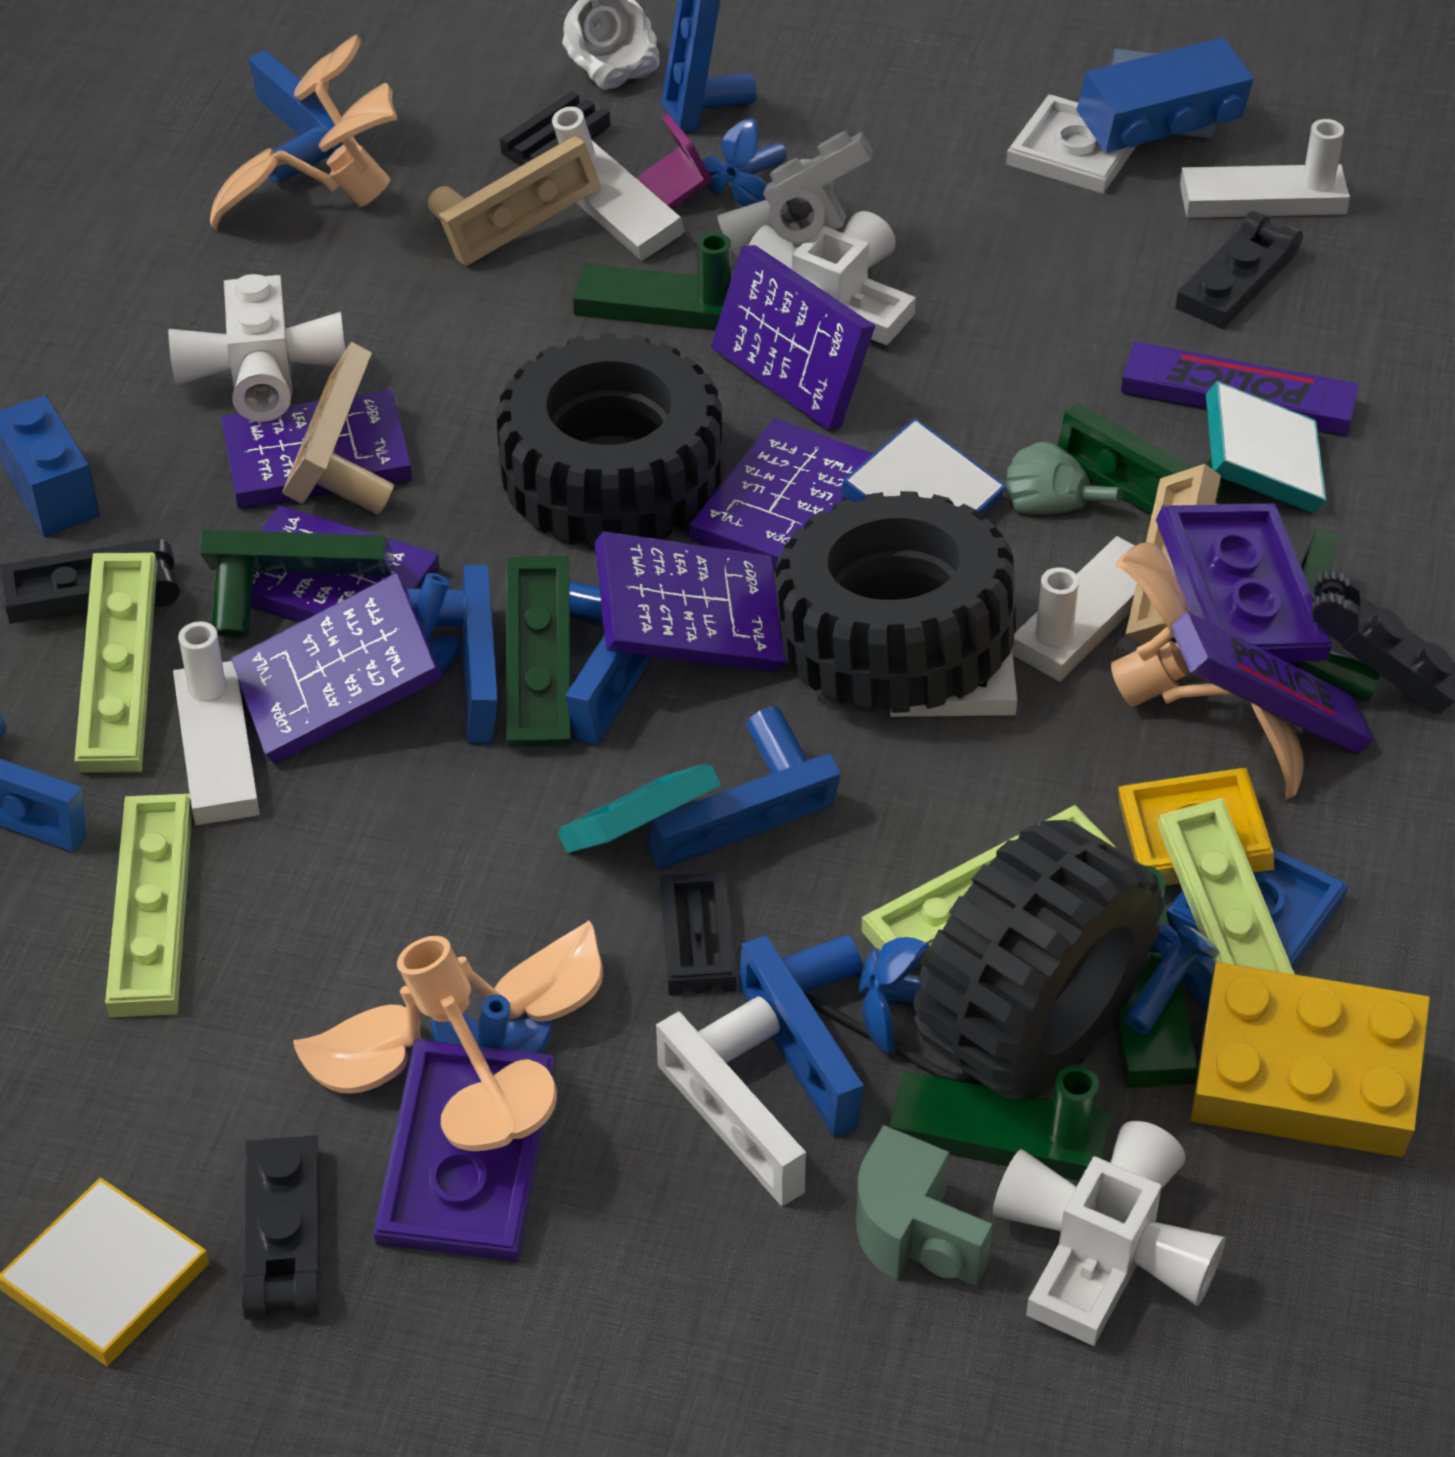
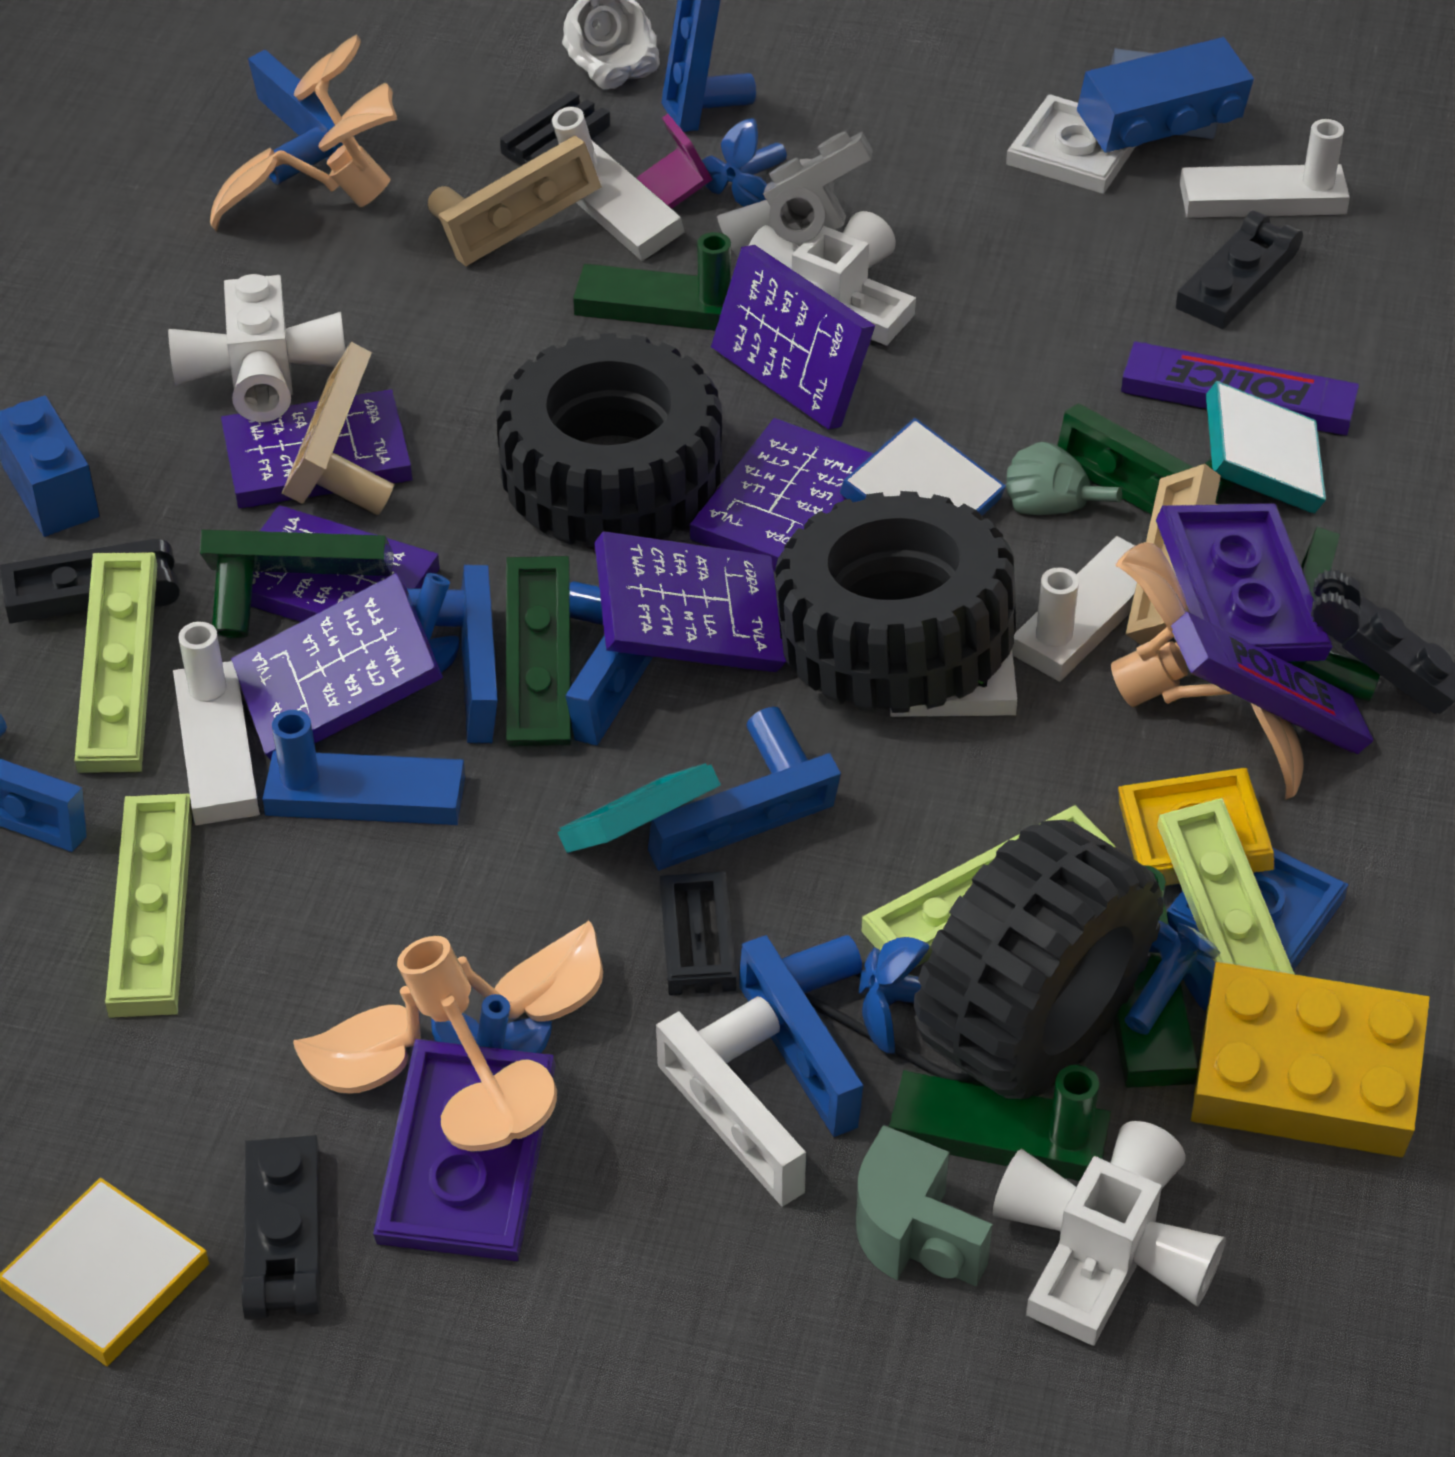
none -> blue piece [263,710,466,825]

